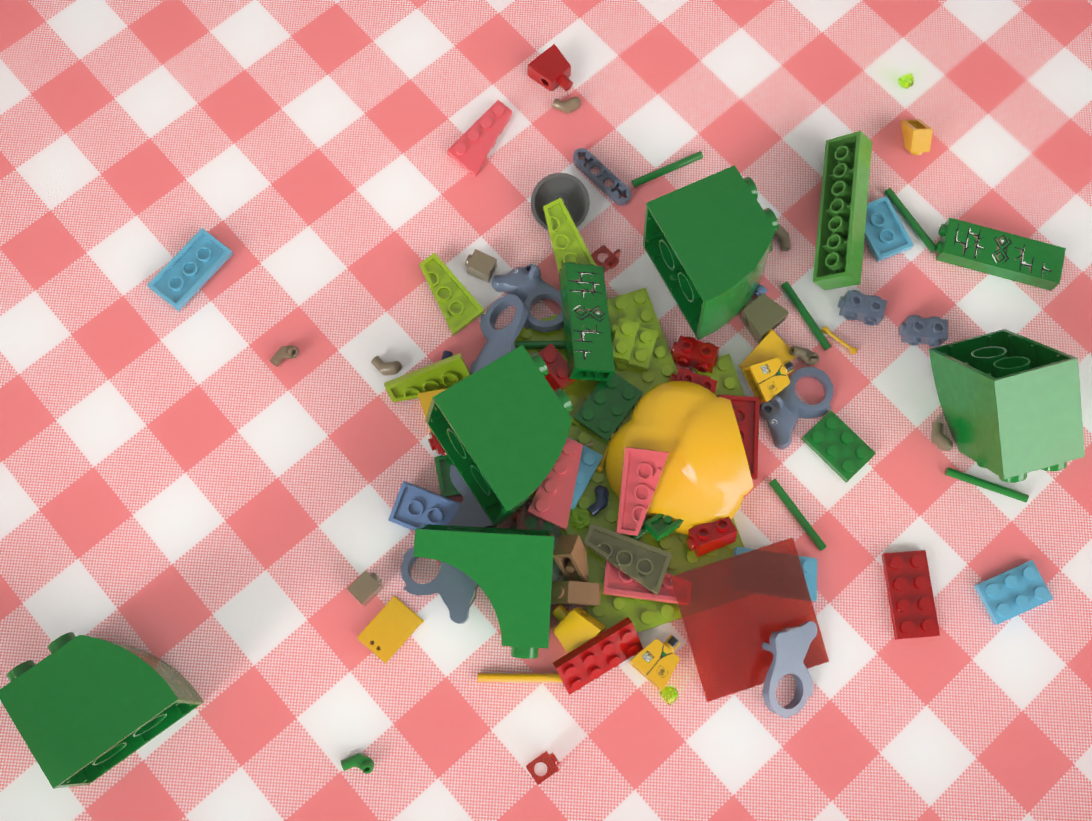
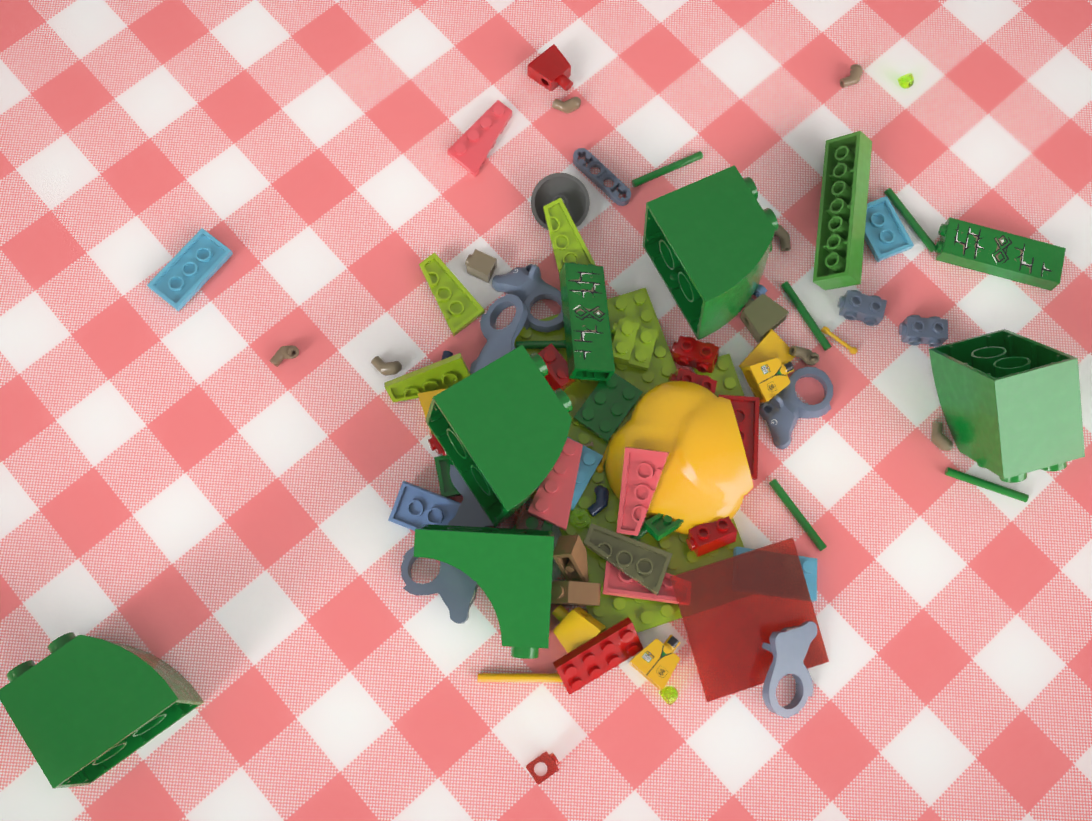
green arm [341,753,374,774] -> none
dark tan brick [347,570,383,607] -> none
yellow container [357,595,424,664] -> none
clear red bracket [591,245,621,273] -> none
green plate [801,410,876,483] -> none
red plate [881,550,940,640] -> none
yellow slope [901,119,933,155] -> none
medium azure plate [974,560,1054,625] -> none
none -> dark tan arm [840,64,863,88]

